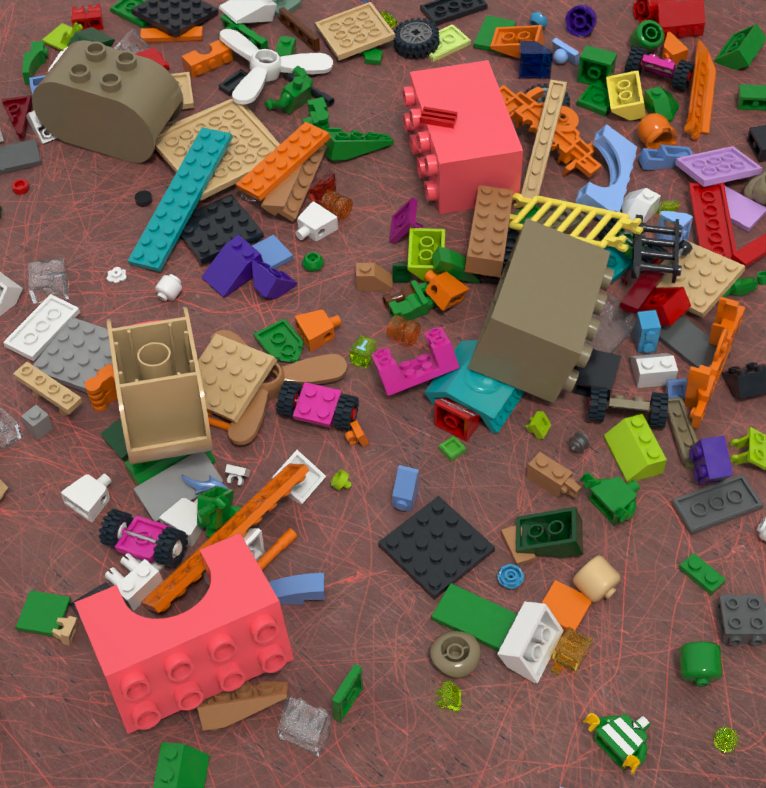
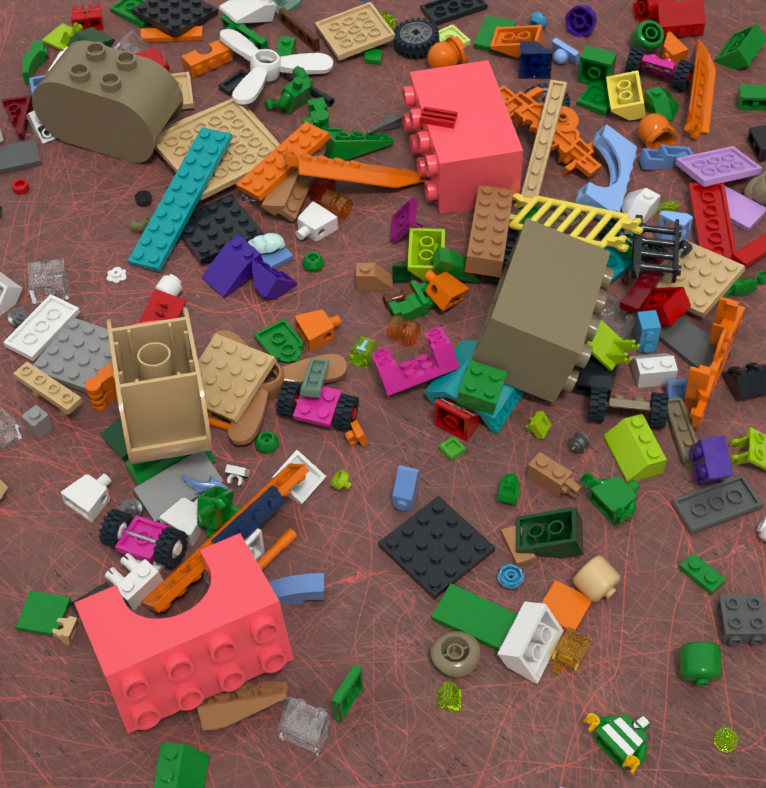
none -> flat silver wheel [7,307,28,327]
none -> flat silver wheel [120,499,143,519]
none -> olive arm [129,216,151,232]
none -> red piece [140,289,187,322]
none -> dark blue plate [211,486,285,544]
none -> light aqua arm [248,233,285,254]
none -> green plate [255,431,279,454]
none -> orange hinge [282,150,428,188]
none -> sand green tile [300,358,330,398]
none -> dark grey piece [367,113,403,134]
none -> orange tile [427,35,468,69]
none -> green brick [456,360,507,415]
none -> green plate [497,473,520,505]
none -> lime plate [585,319,640,371]

